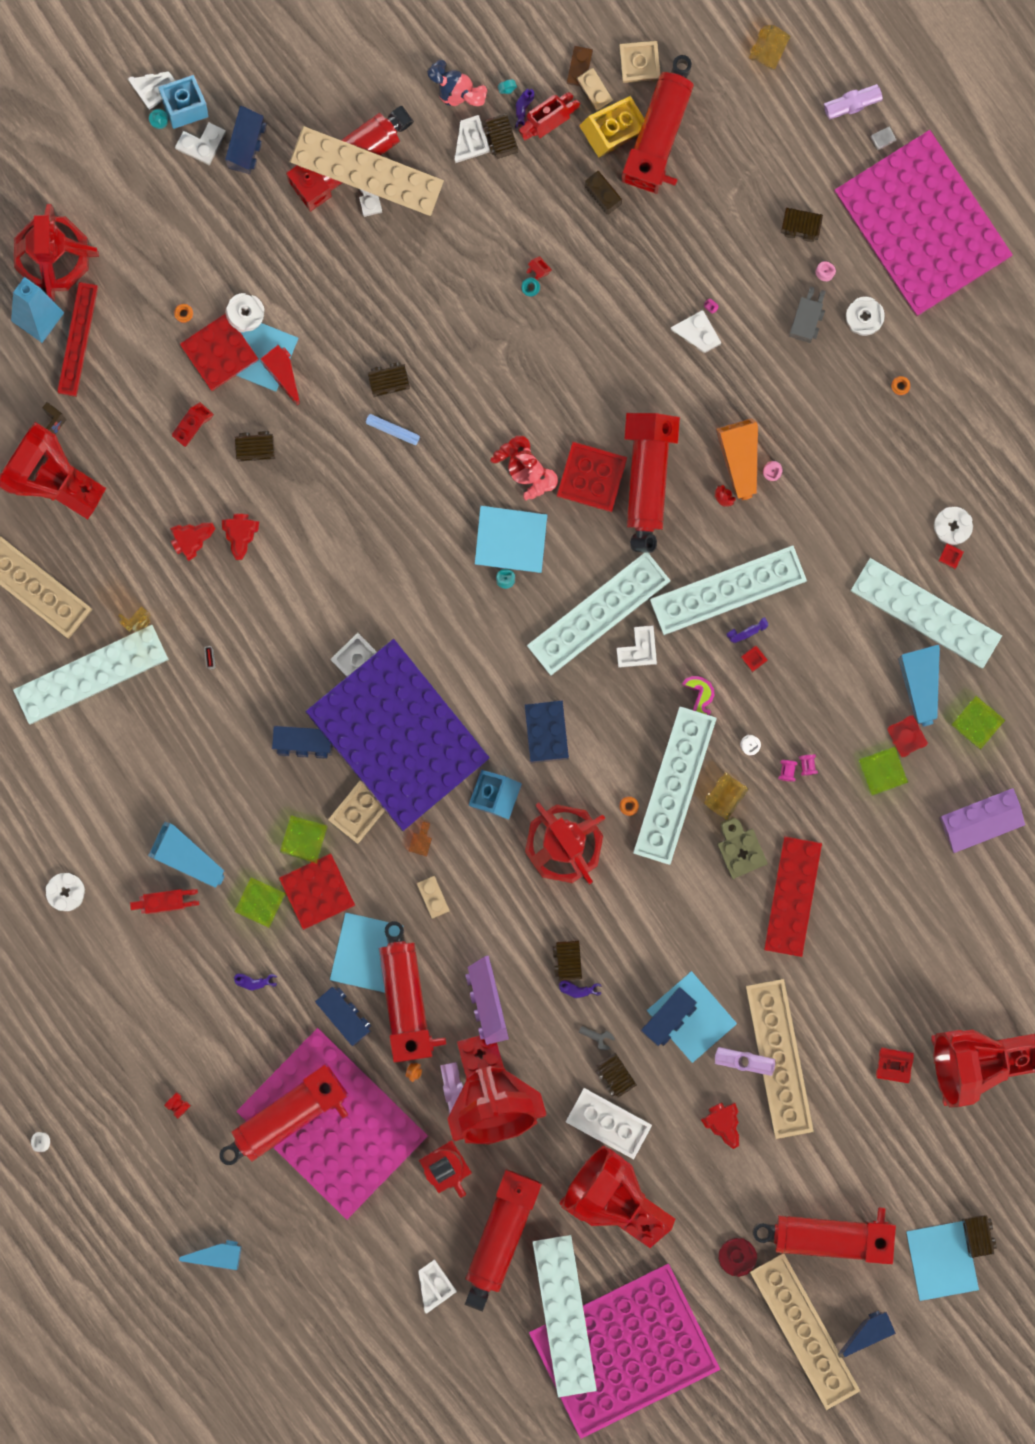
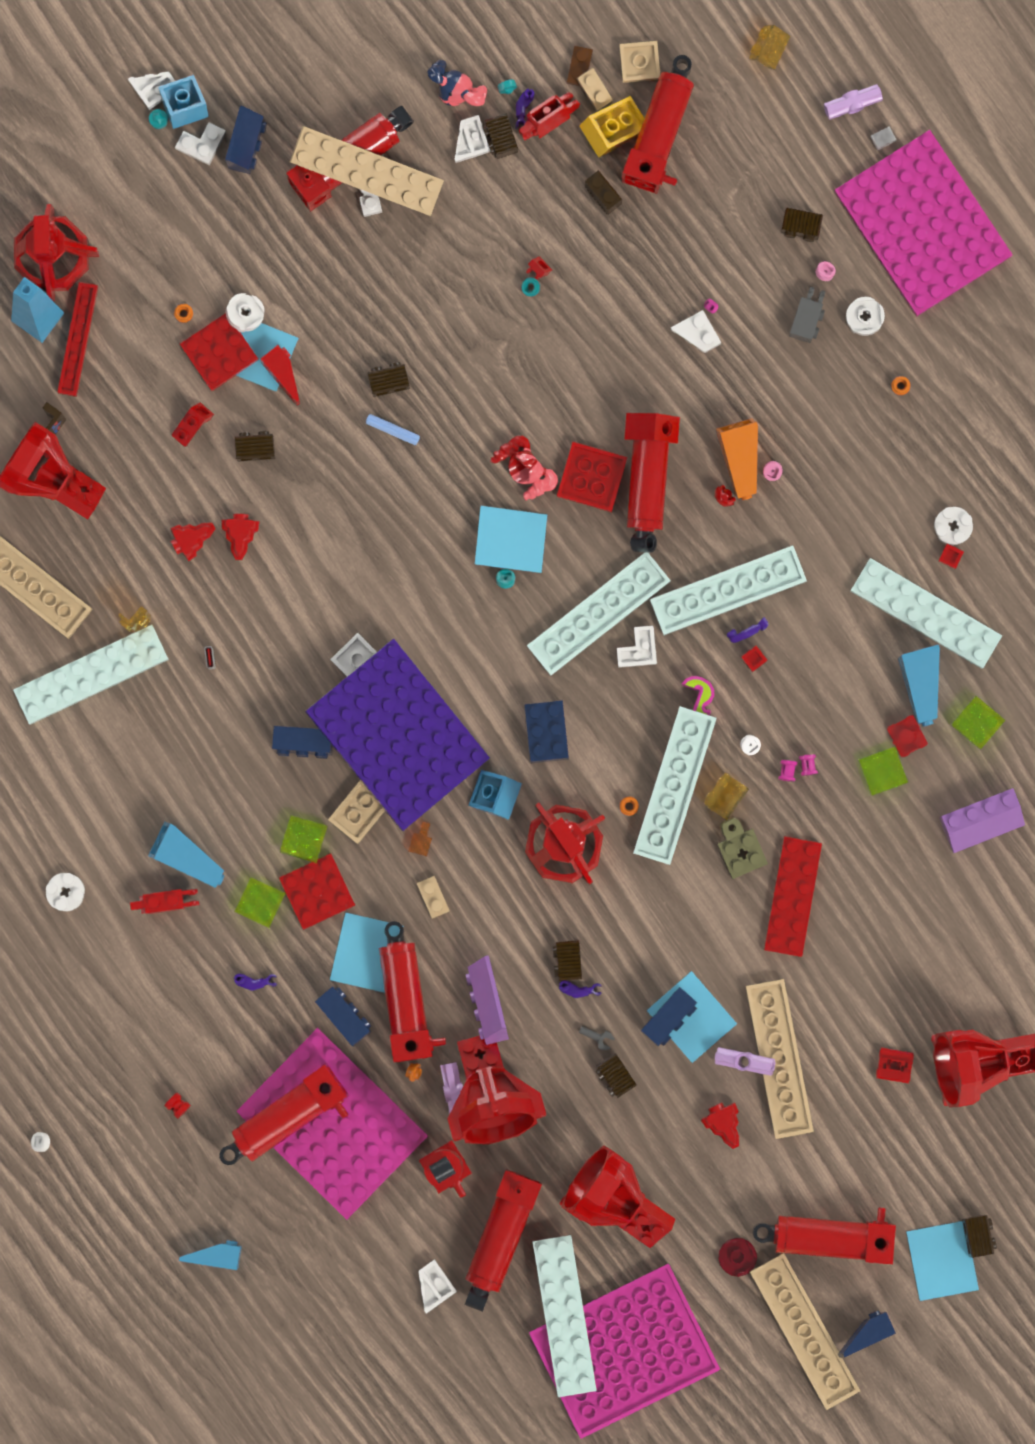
white plate [566,1088,652,1159] -> none

